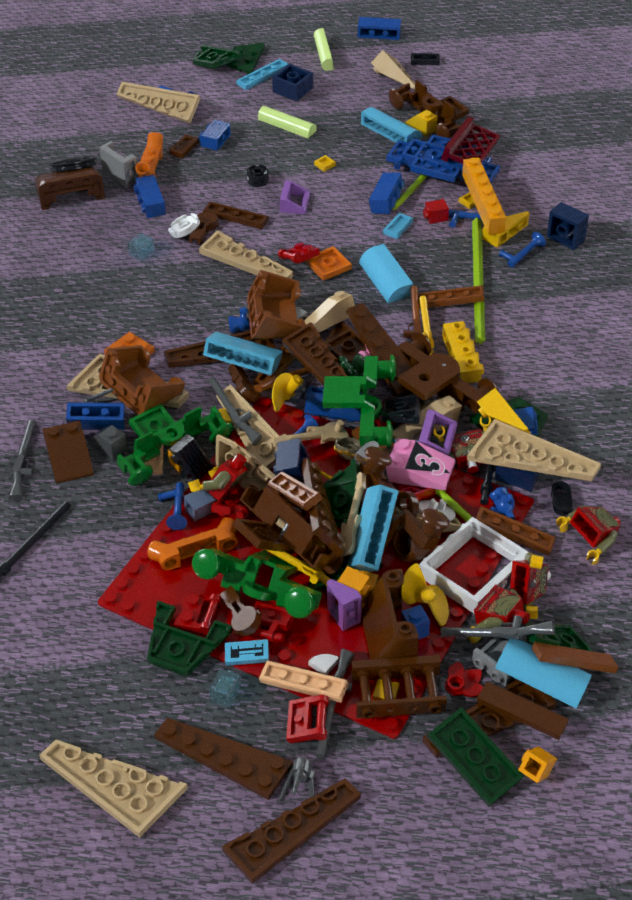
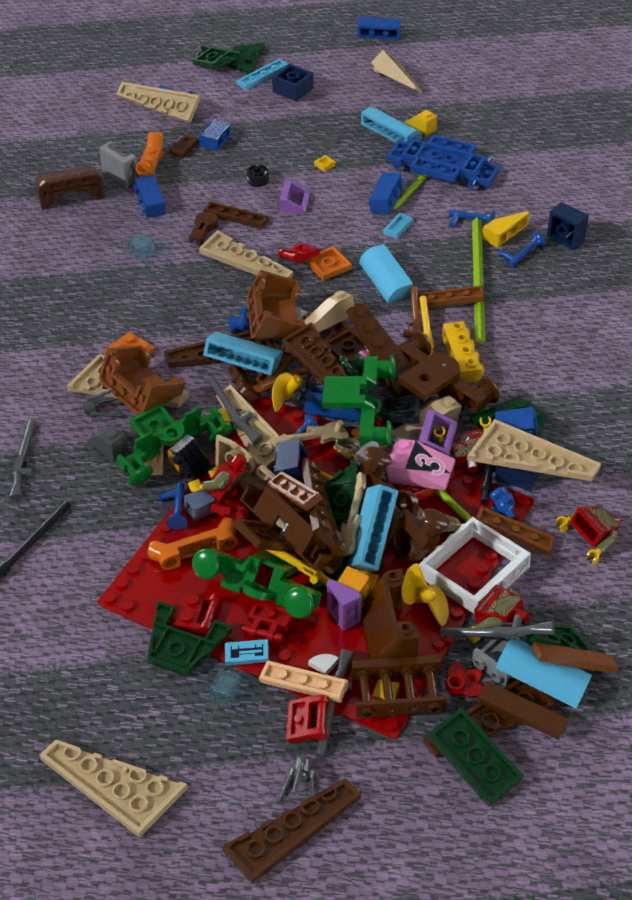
reddish brown slope [42,420,94,484] -> none
black wedge [50,156,98,172] -> none
blue brick [66,402,126,430] -> none
reddish brown wing [154,718,293,800] -> none
white tile [168,213,200,238] -> none
reddish brown piece [220,585,262,636] -> none
yellowish green brick [258,106,316,138] -> none
yellowish green brick [314,28,334,71] -> none
reddish brown piece [388,80,469,139] -> none
blue brick [401,605,430,640] -> none
black tile [411,53,440,65] -> none
white piece [418,499,456,521] -> none
red brick [423,199,449,224] -> none
dark red fence [441,116,501,164] -> none
yellow tile [458,192,476,209] -> none
light orange brick [462,158,506,235] -> none
yellow slope [477,388,531,434] -> none
torso [510,552,551,619] -> none
light orange brick [518,746,557,783] -> none
black piece [551,481,573,516] -> none

